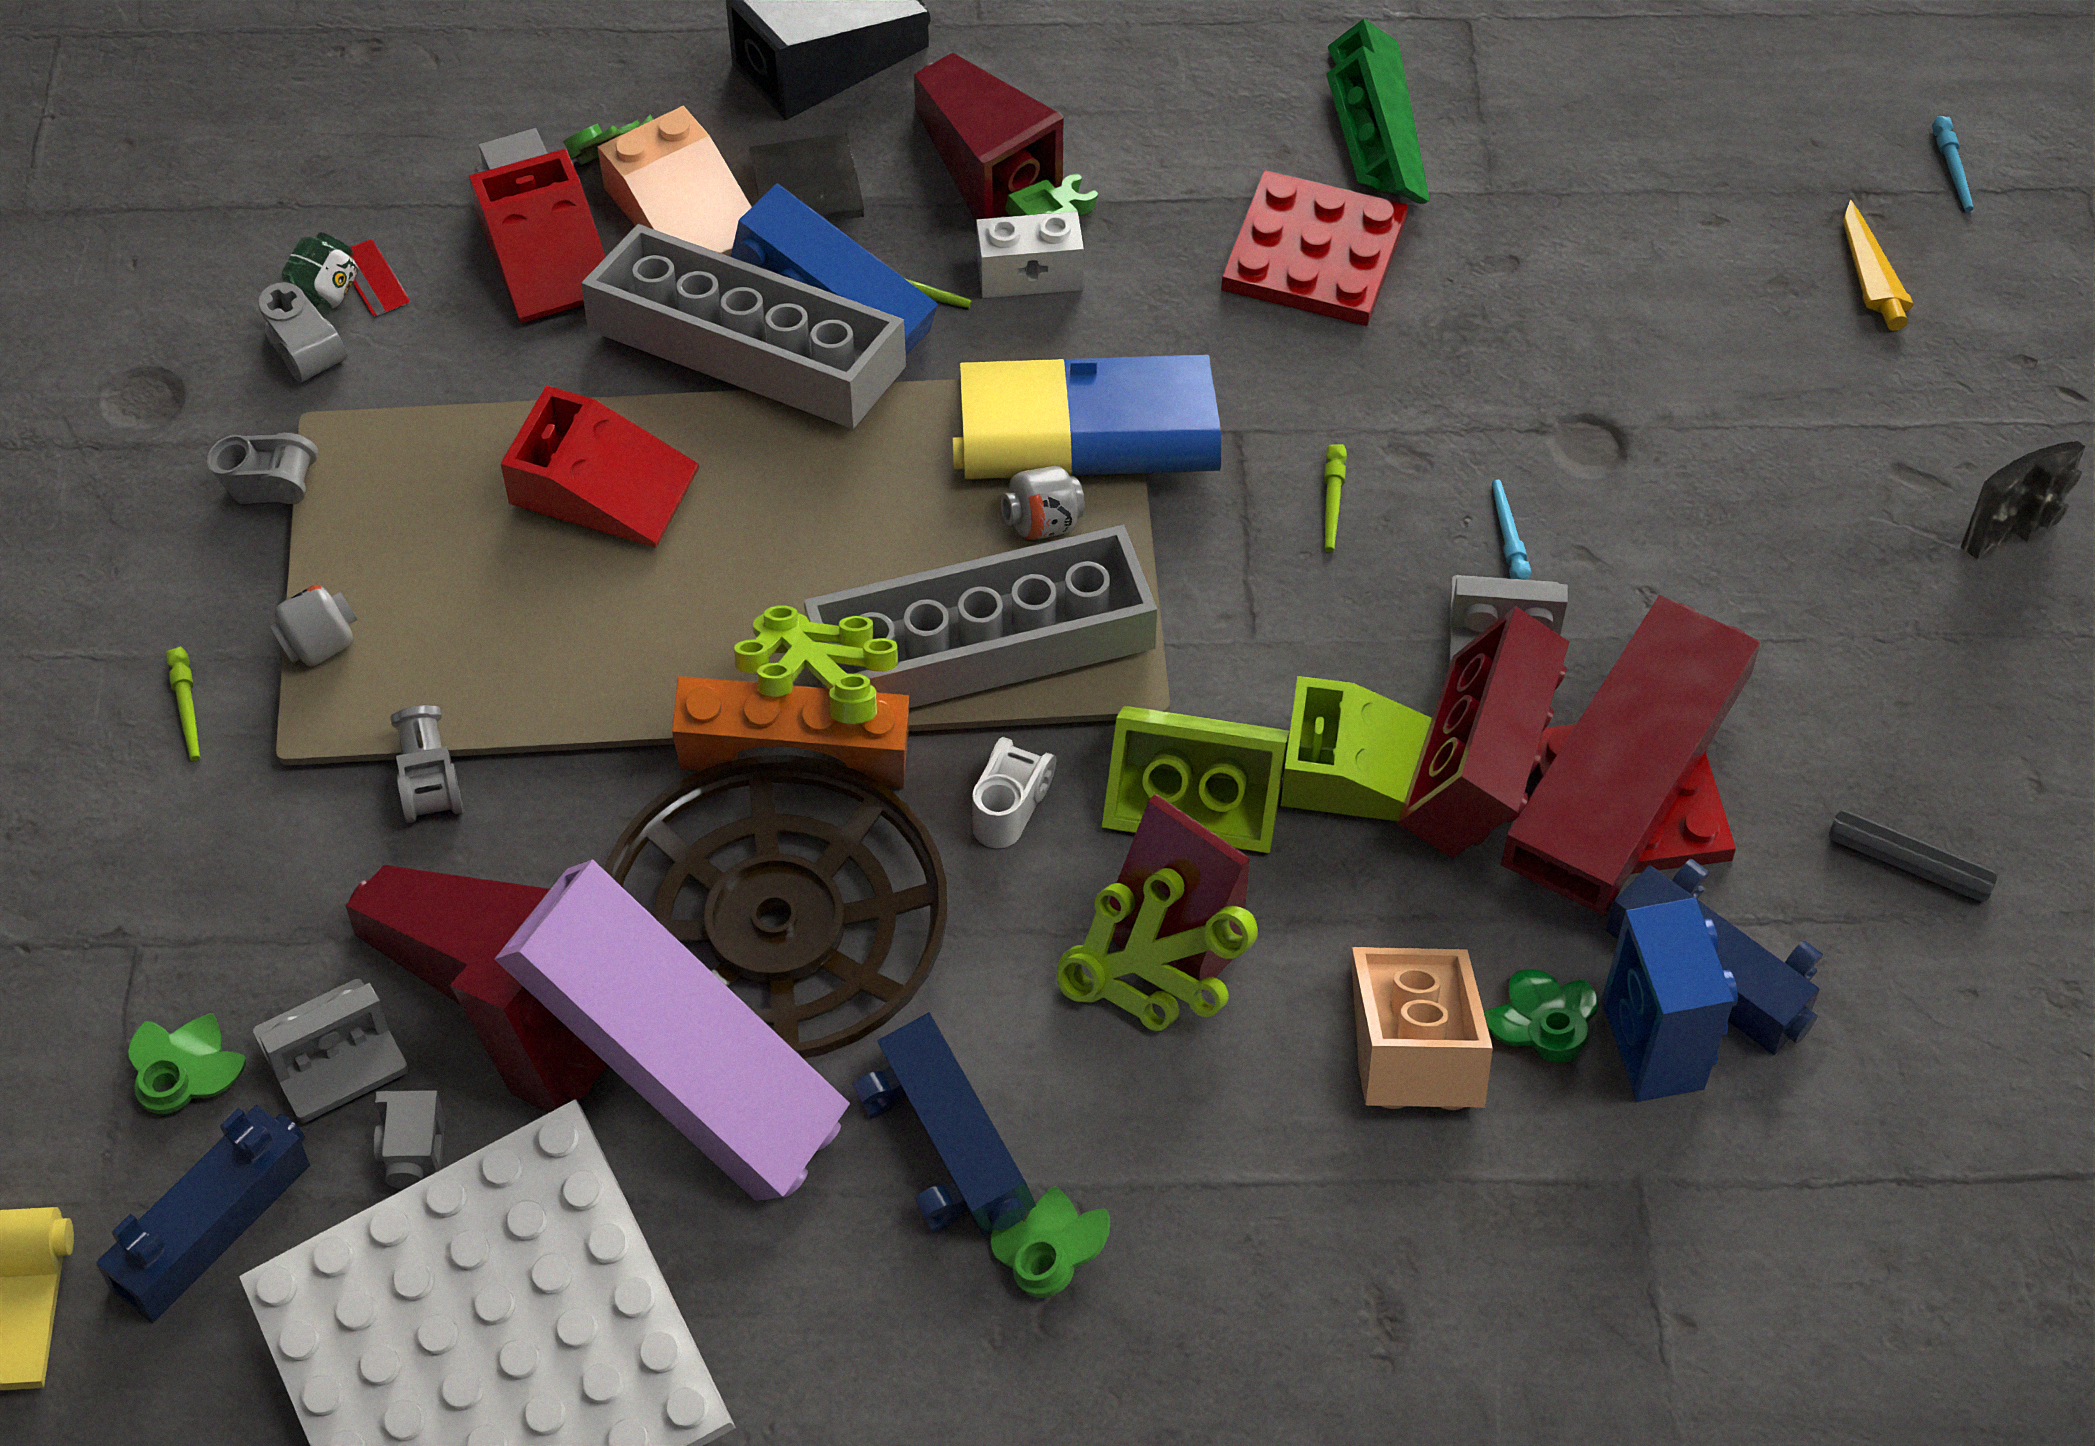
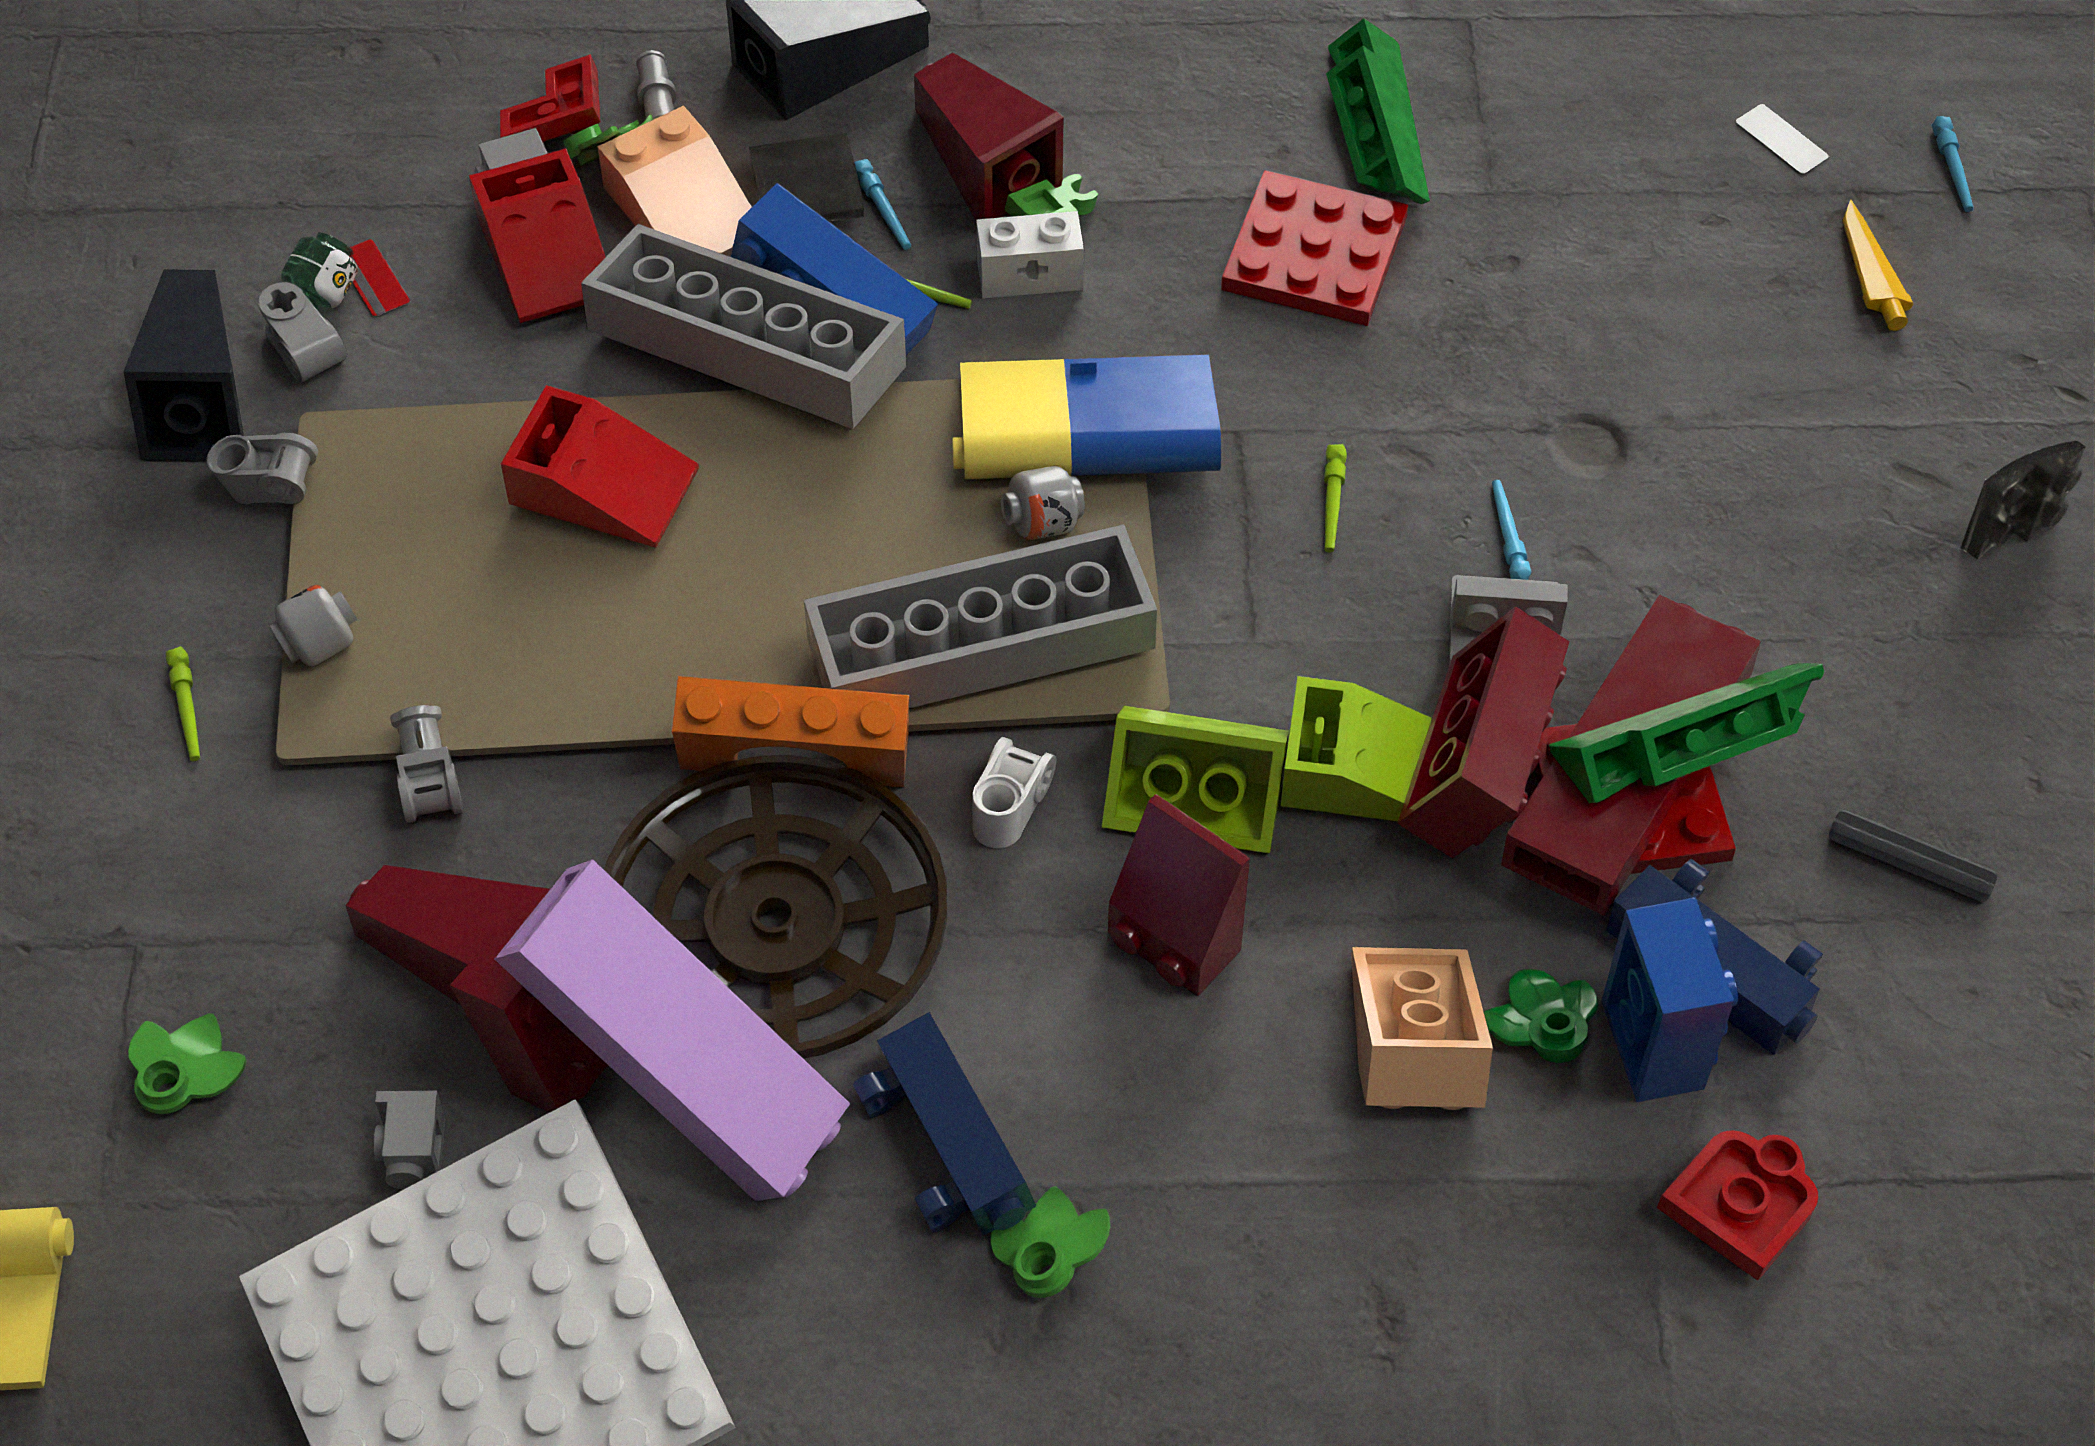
dark blue brick [96,1105,310,1324] -> none
light grey bracket [253,979,408,1123] -> none
lime plant [734,605,898,724] -> none
lime plant [1056,868,1258,1031] -> none
none -> black slope [123,269,244,461]
none -> red plate [500,54,601,143]
none -> light grey pin [636,50,677,120]
none -> medium azure piece [853,159,911,250]
none -> green wedge [1549,663,1824,803]
none -> red plate [1657,1130,1818,1281]
none -> white sticker [1736,104,1829,174]

